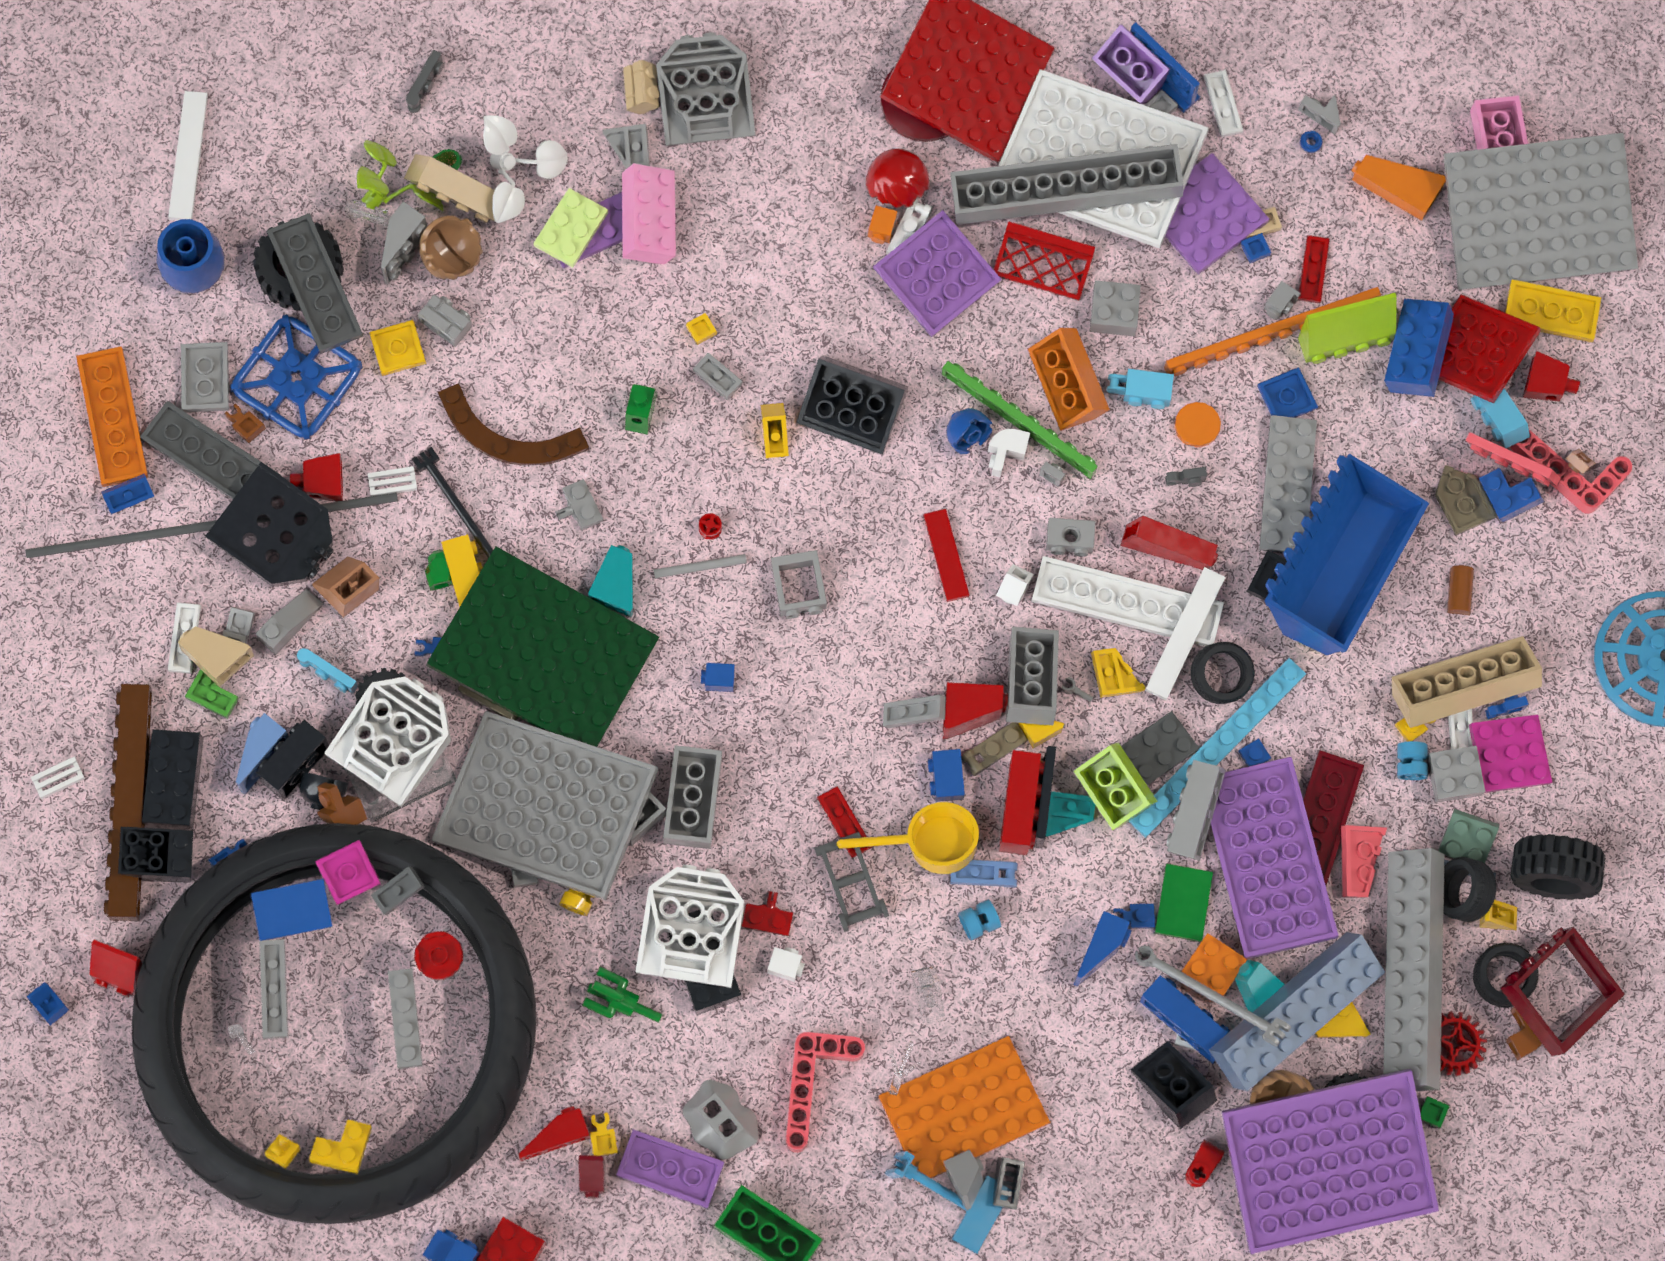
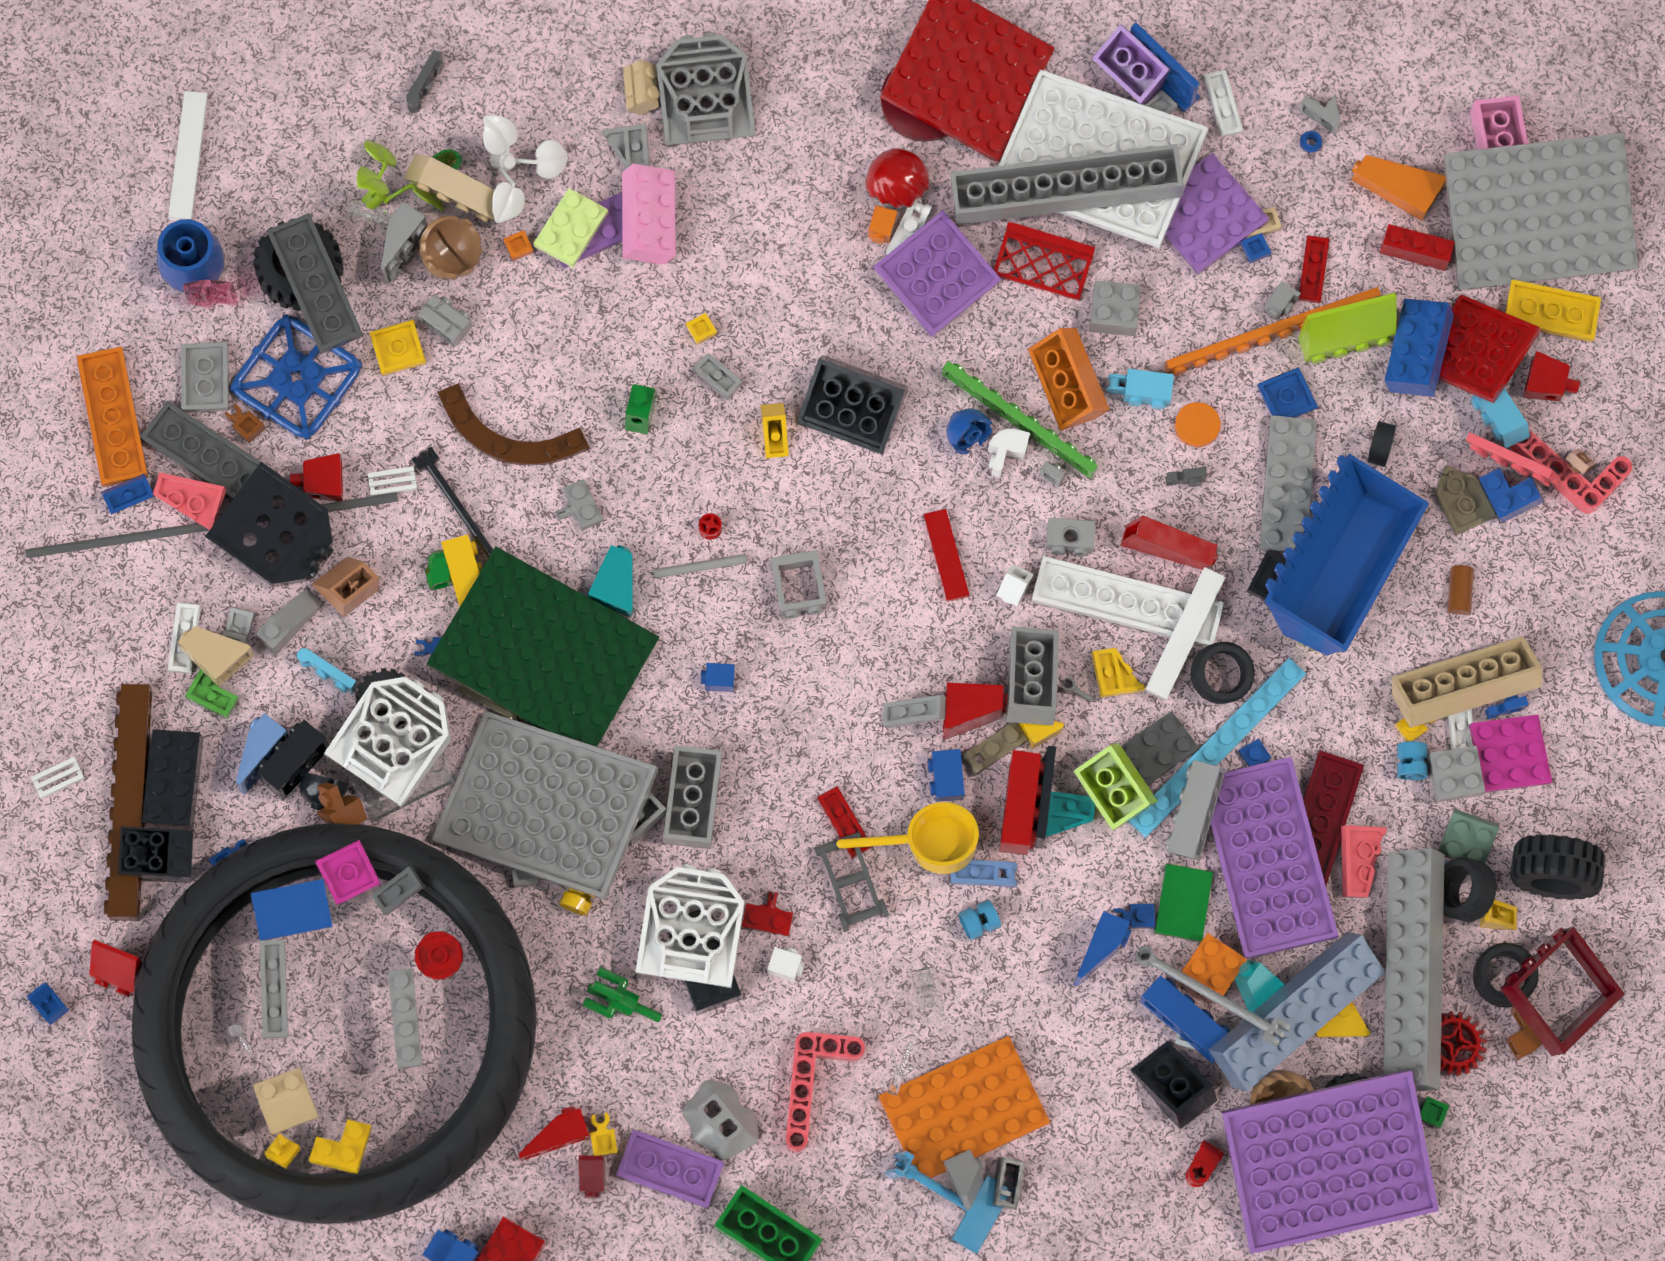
none -> coral wing [153,472,226,530]
none -> clear pink slope [183,280,238,309]
none -> tan slope [253,1067,319,1135]
none -> orange plate [503,230,534,261]
none -> black tyre [1367,421,1396,467]
none -> red brick [1379,224,1455,271]

